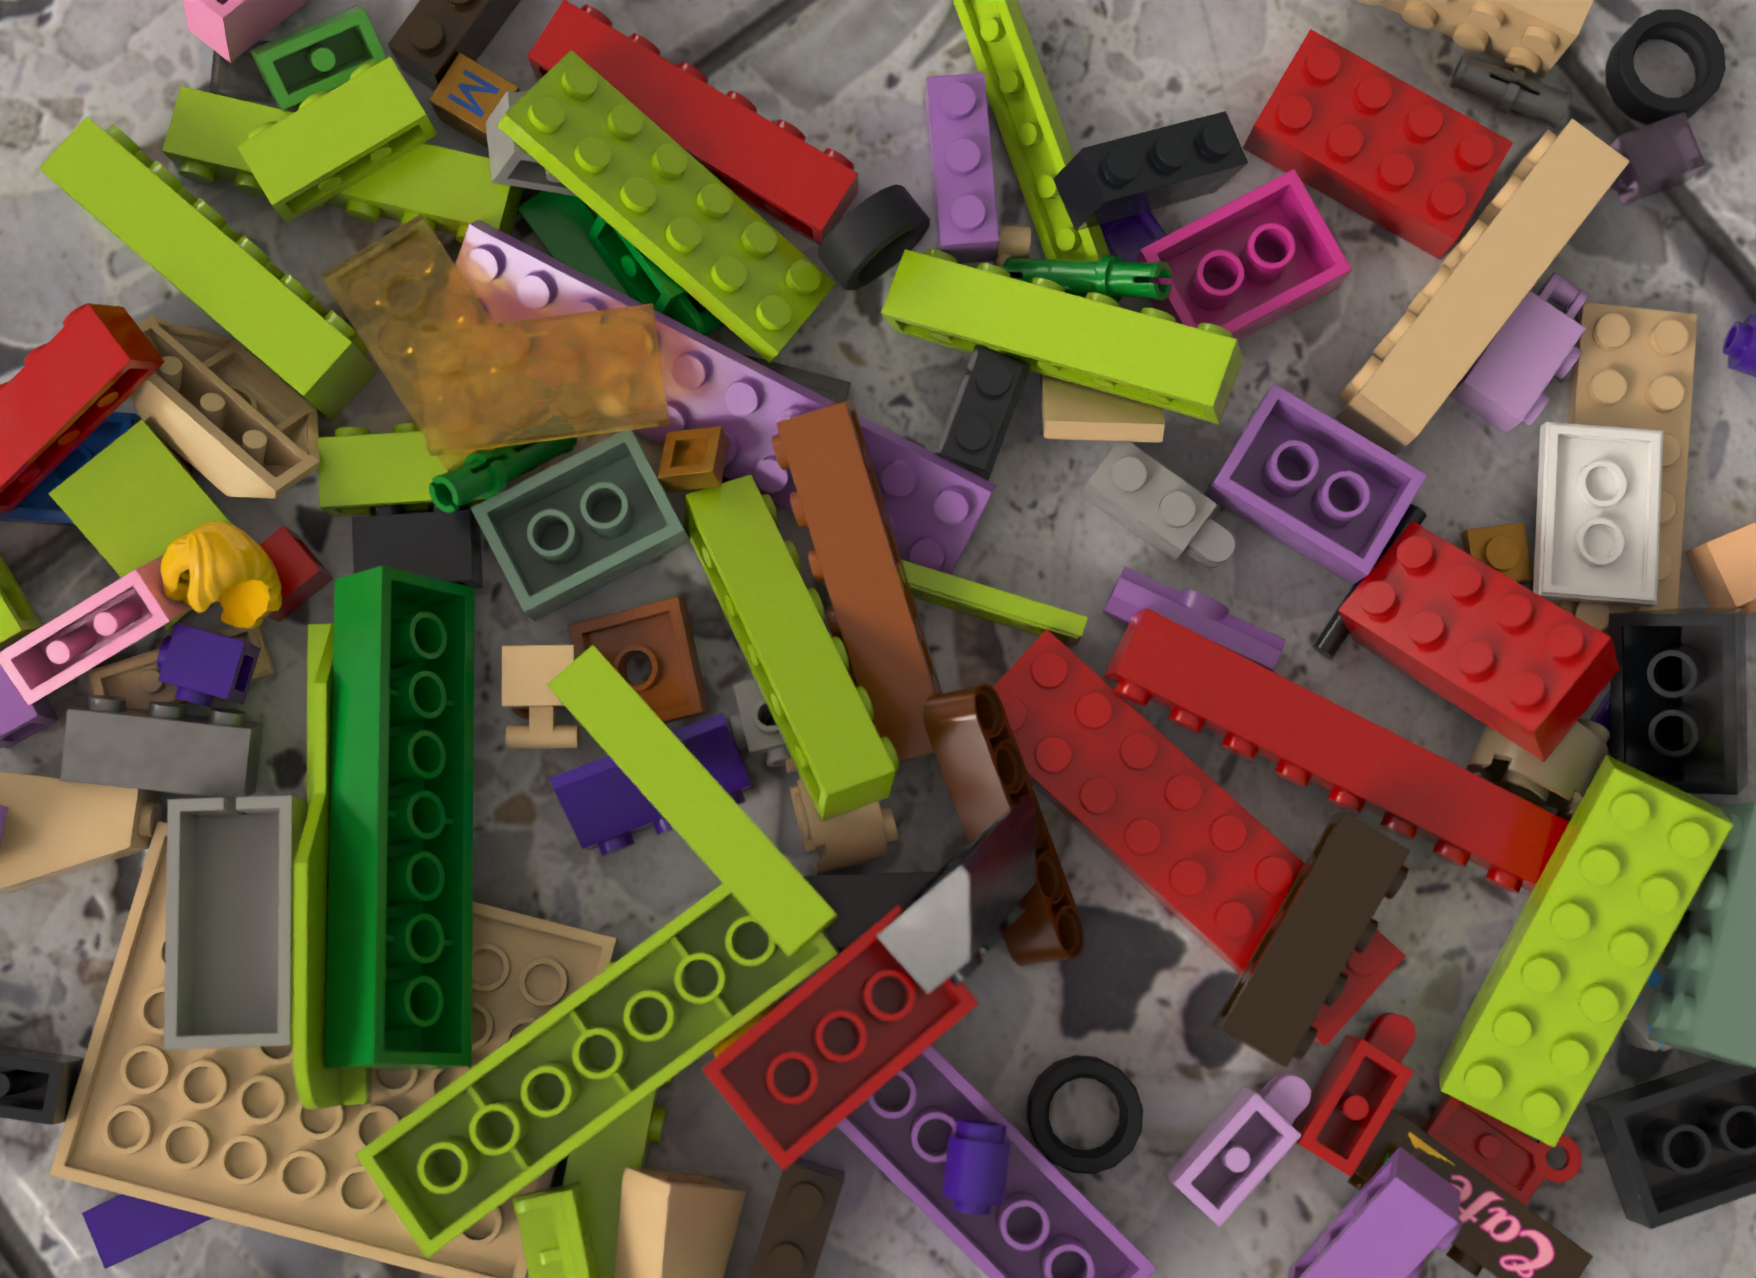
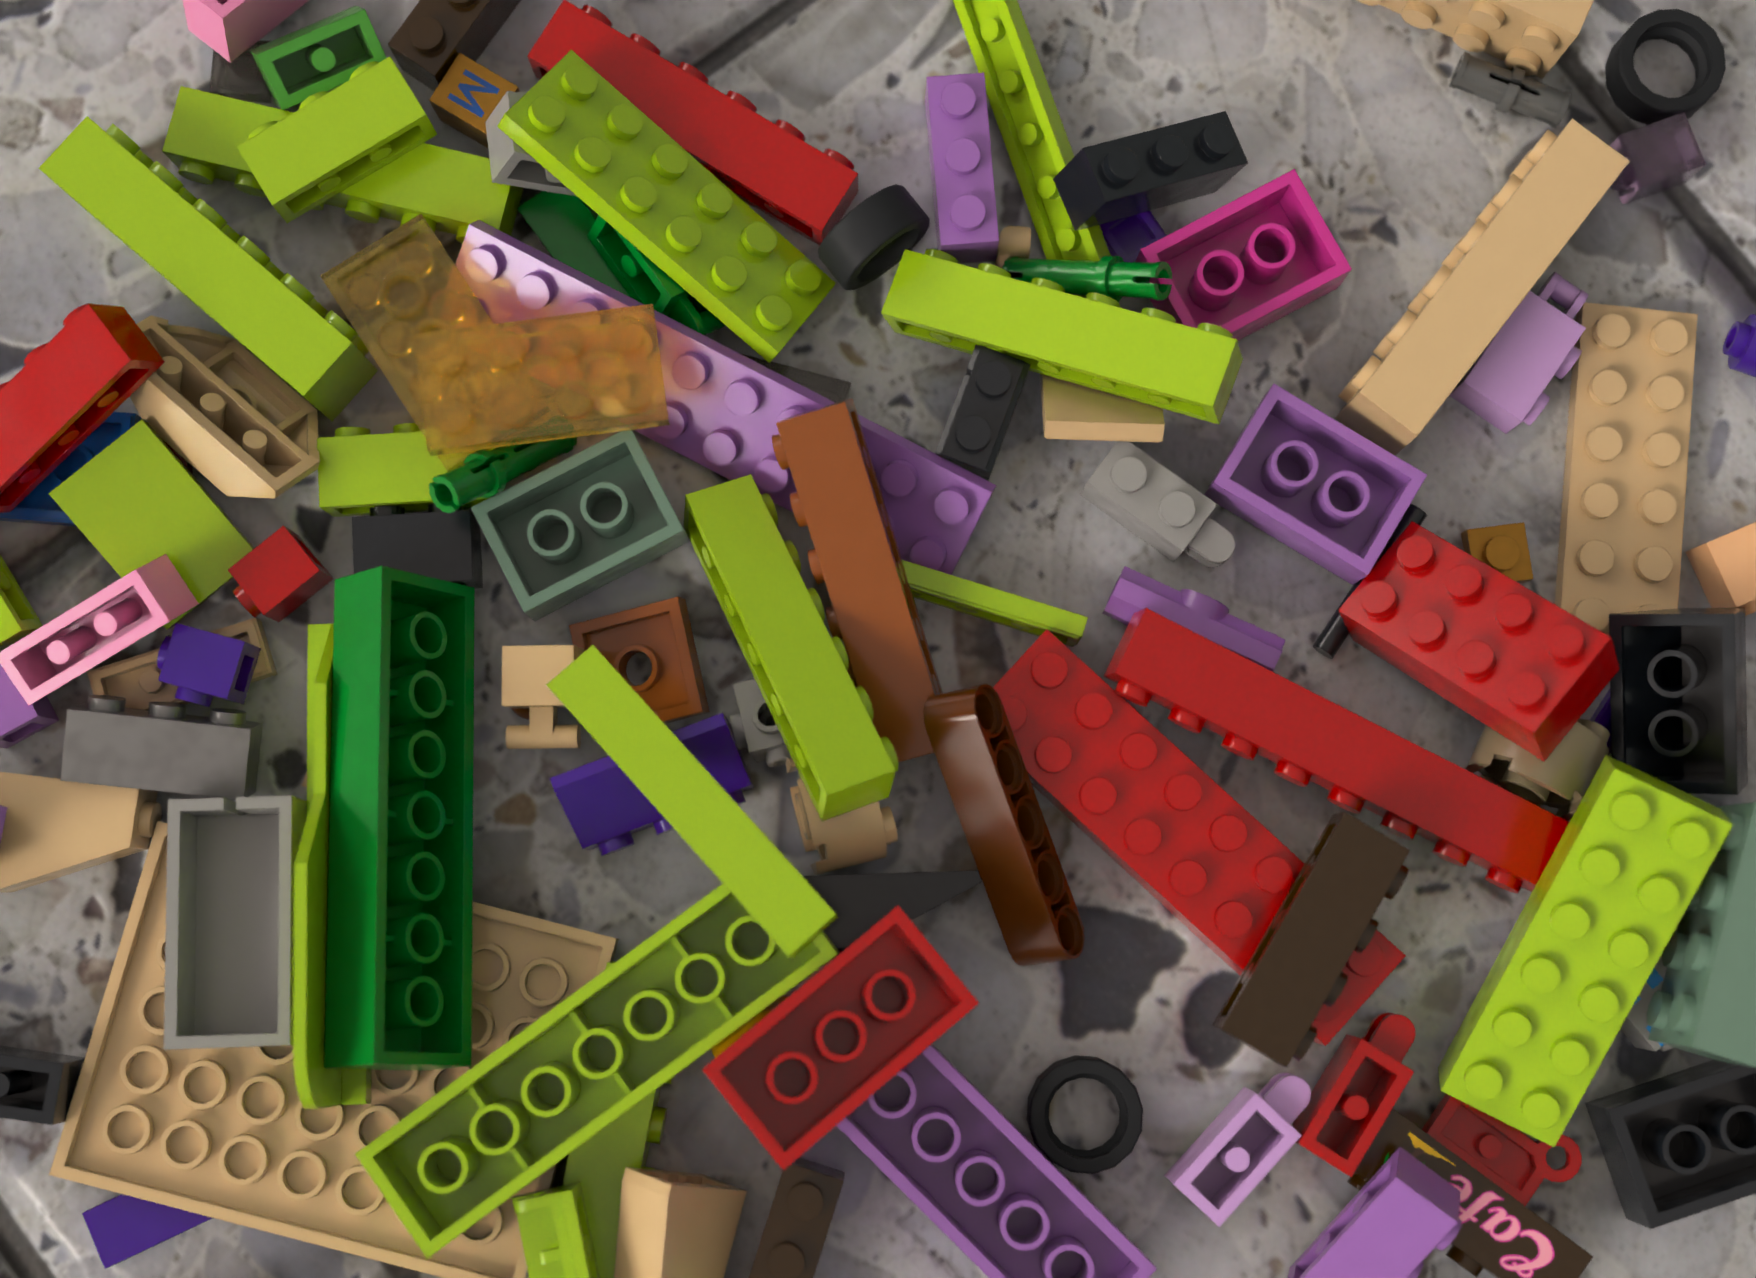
yellow hair [161,522,282,629] -> none
pearl gold plate [657,426,729,492] -> none
black slope [876,793,1036,994] -> none
dark purple brick [942,1119,1011,1215] -> none
red brick [1243,29,1513,260] -> none
white tile [1533,422,1663,607] -> none

